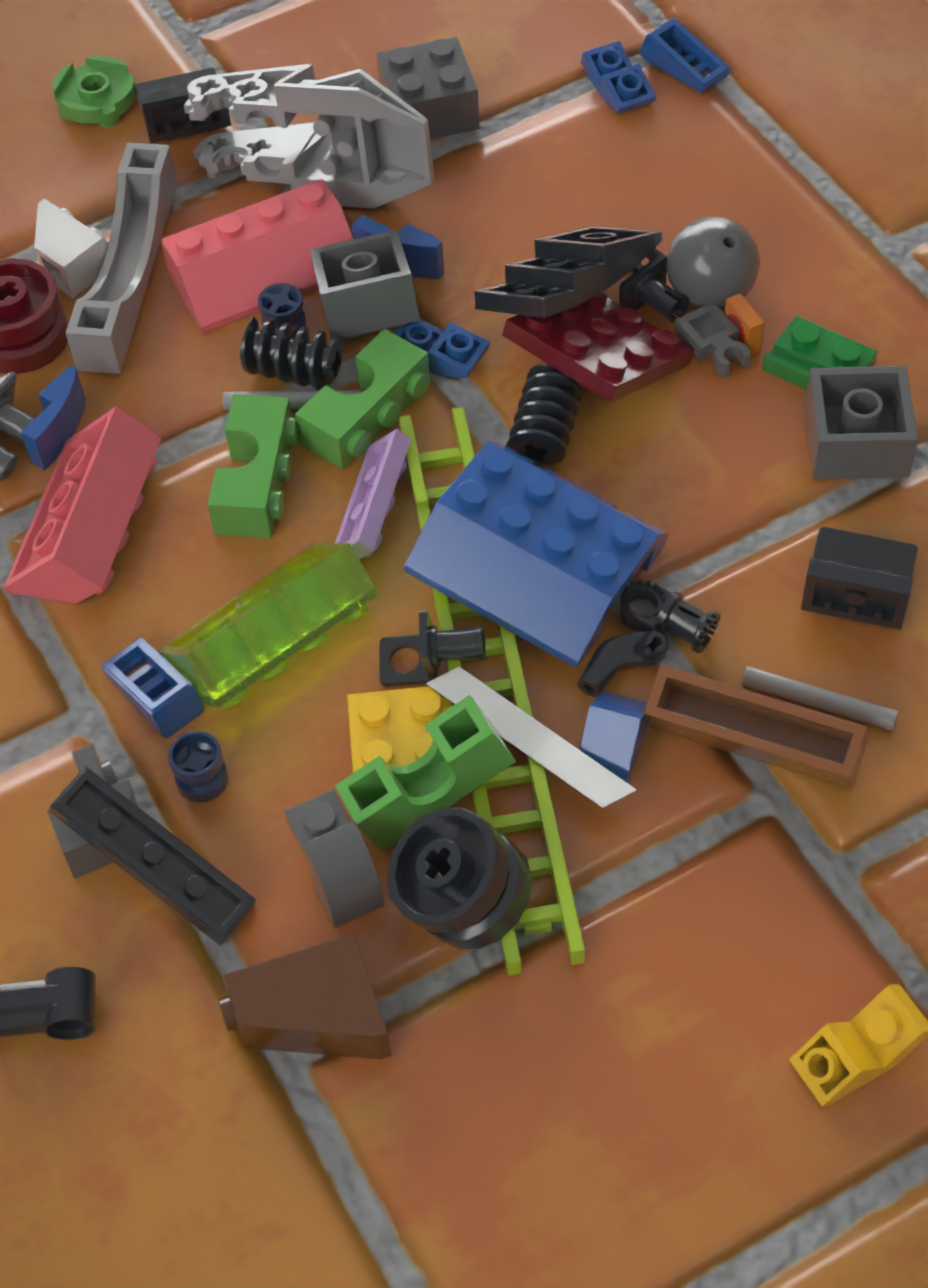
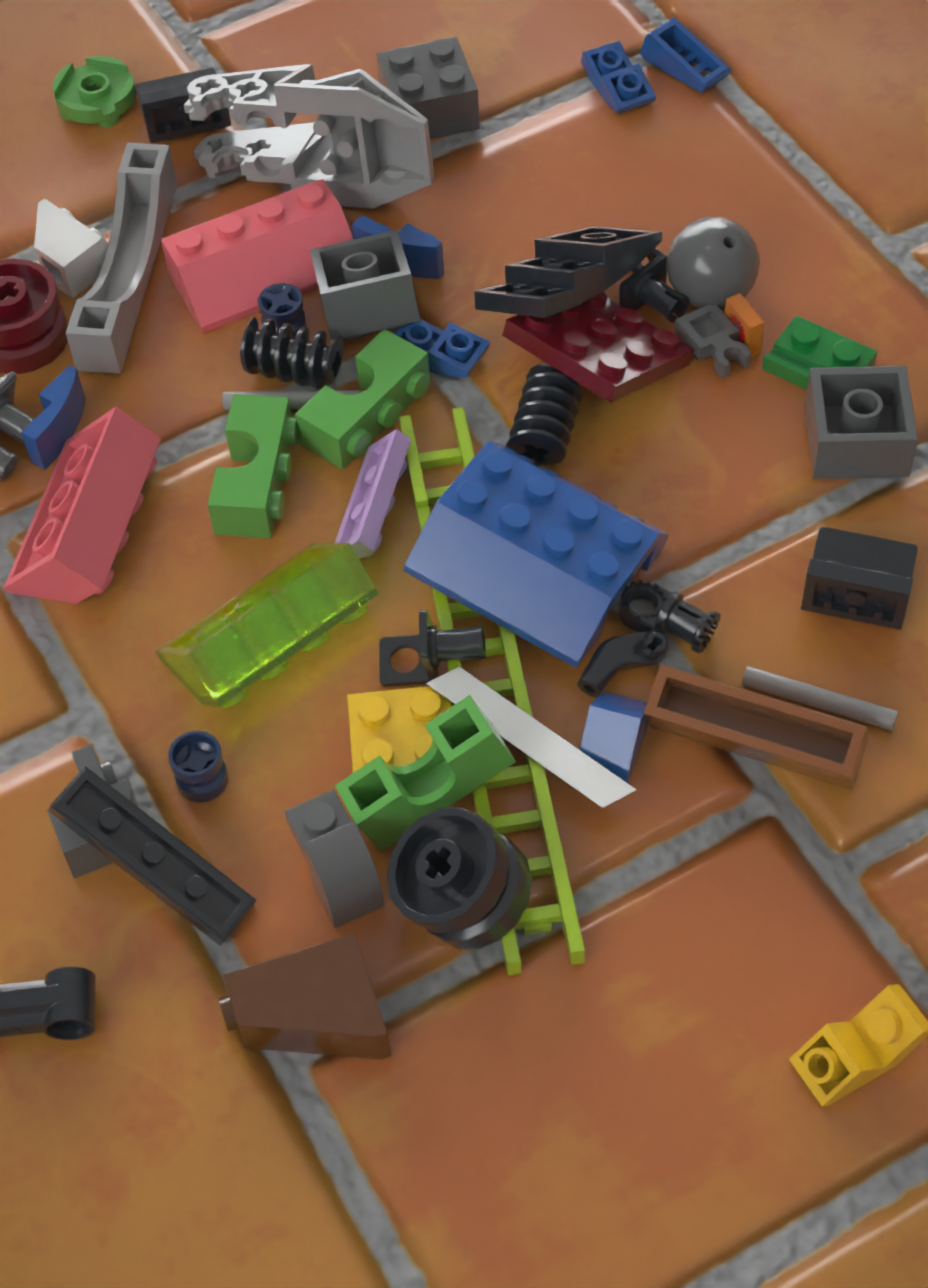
blue slope [101,637,204,738] -> none

